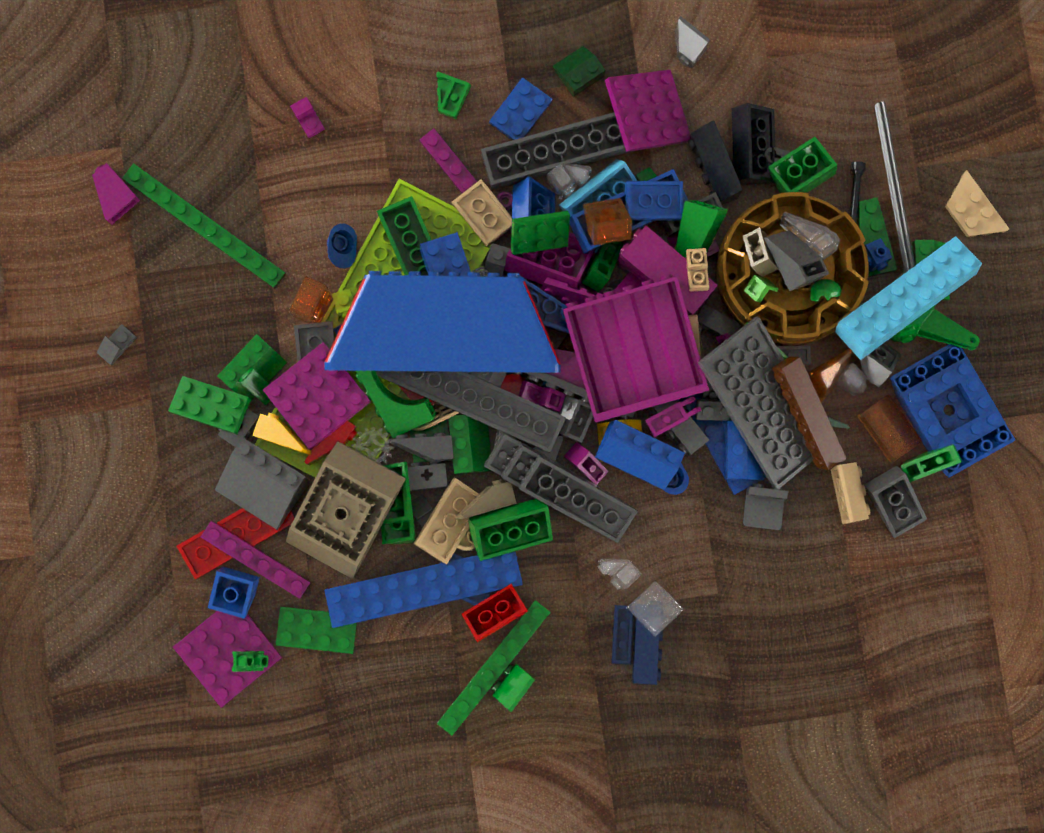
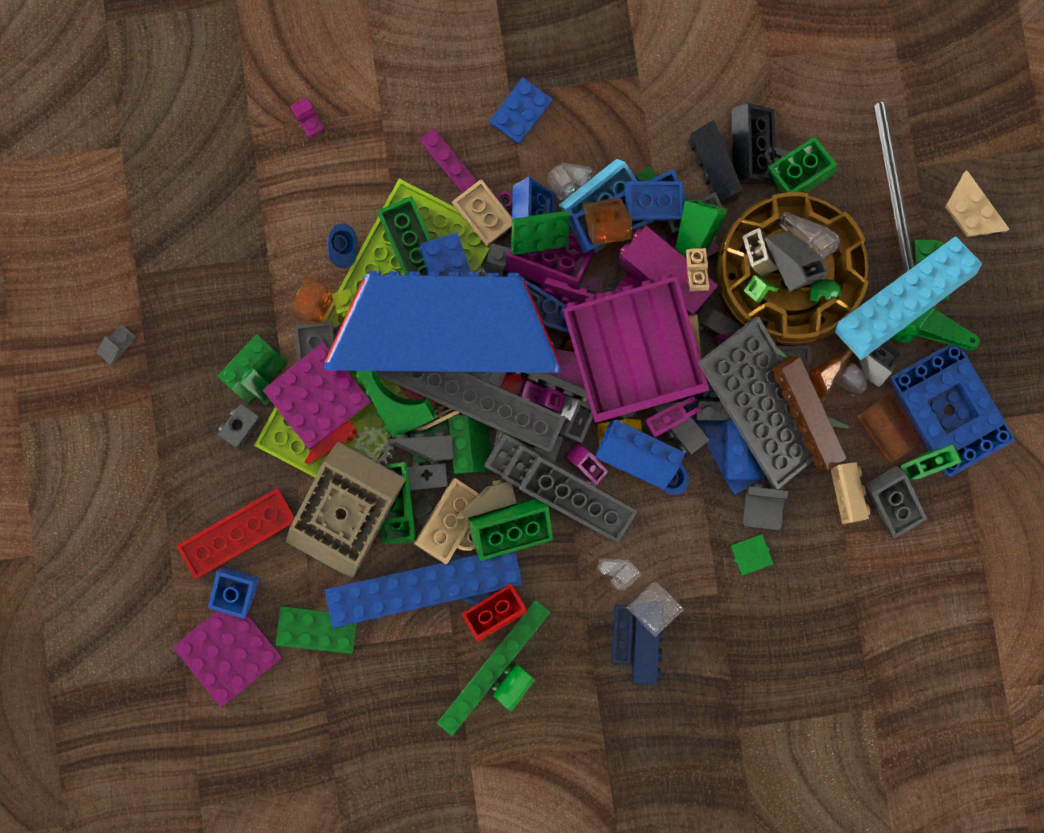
magenta slope [92,163,140,225] -> none
green plate [122,163,286,289] -> none
green plate [168,376,251,435] -> none
magenta plate [201,520,310,599] -> none
dark grey slope [215,438,310,530] -> none
green hips [232,651,268,672] -> none
yellow slope [252,413,311,455] -> none
green wing [436,71,471,119] -> none
dark grey brick [481,112,632,190] -> none
dark green slope [552,46,605,97] -> none
green slope [582,239,624,293] -> none
magenta plate [605,69,691,152] -> none
slope [675,16,710,68] -> none
black piece [850,162,866,224] -> none
green wing [858,197,897,277] -> none
blue brick [865,238,892,272] -> none
none -> green piece [730,534,773,576]

